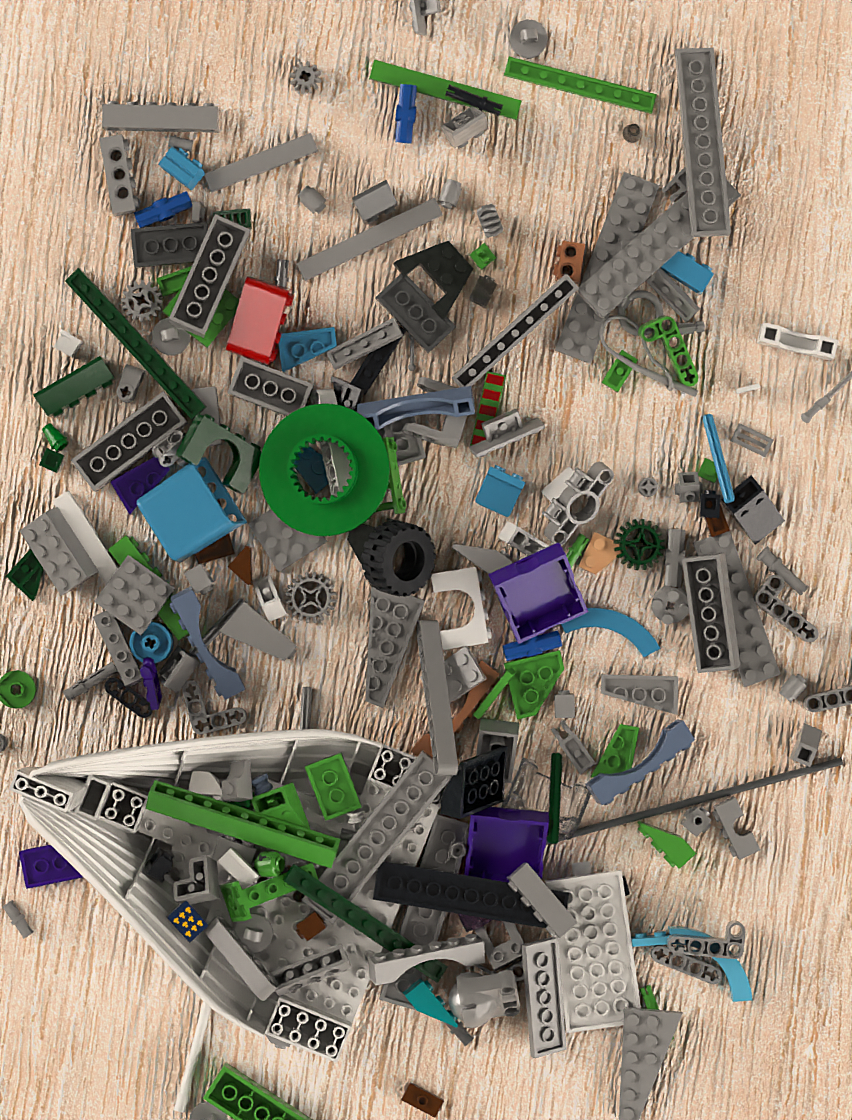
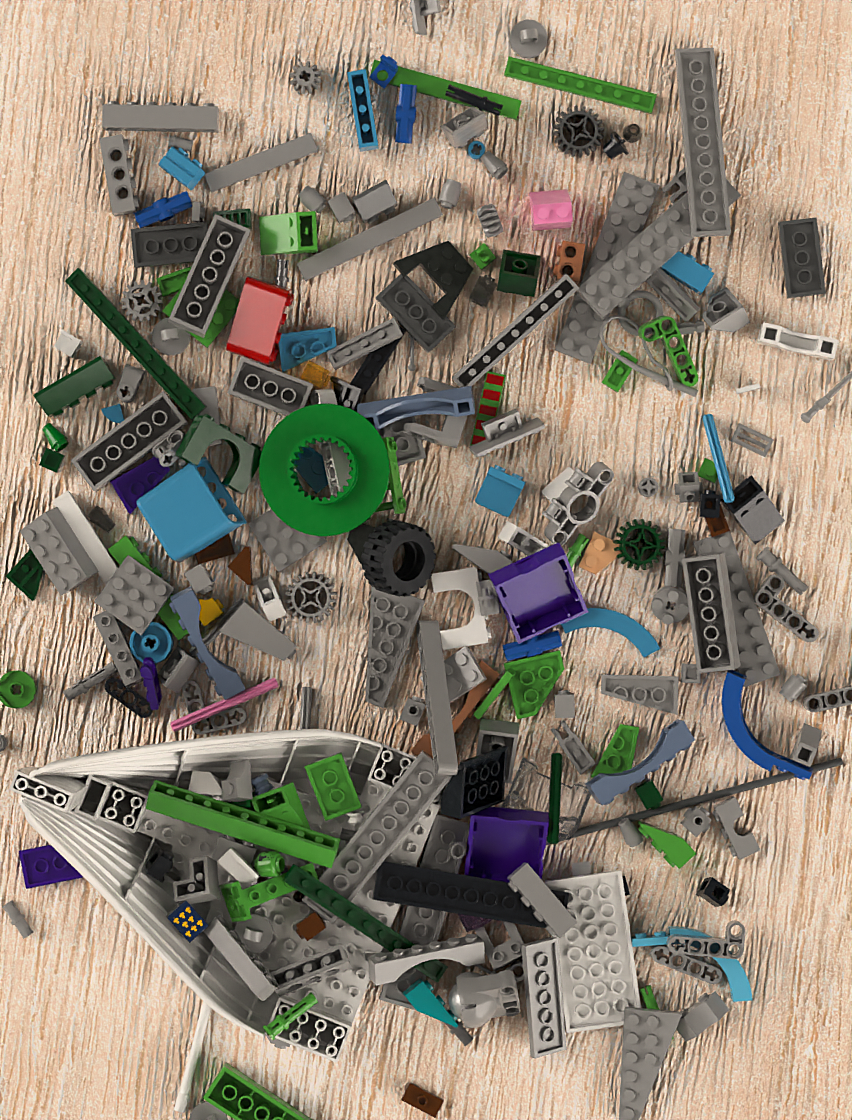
none -> clear smoke cone [87,505,116,533]
none -> dark azure tile [101,404,125,423]
none -> bright pink axle [170,678,278,732]
none -> yellow arch [198,597,225,626]
none -> bright green slope [259,211,318,255]
none -> bright green pin [262,992,318,1041]
none -> clear yellow brick [300,360,332,389]
none -> light grey brick [327,192,356,224]
none -> dark azure brick [347,69,379,152]
none -> blue bracket [370,54,398,89]
none -> light grey brick [399,695,426,726]
none -> dark azure bush [468,141,485,160]
none -> light grey hips [476,580,501,616]
none -> light grey cone [481,151,508,180]
none -> dark green slope [497,249,541,297]
none -> bright pink slope [529,189,573,231]
none -> dark grey gear [552,105,604,158]
none -> black piece [602,132,629,160]
none -> light grey cone [618,818,643,847]
none -> dark green brick [634,779,663,810]
none -> light grey brick [676,991,729,1042]
none -> light grey tile [681,663,701,683]
none -> black brick [696,877,730,907]
none -> light grey slope [702,287,750,333]
none -> blue arch [722,670,813,780]
none -> dark grey plate [778,217,826,299]

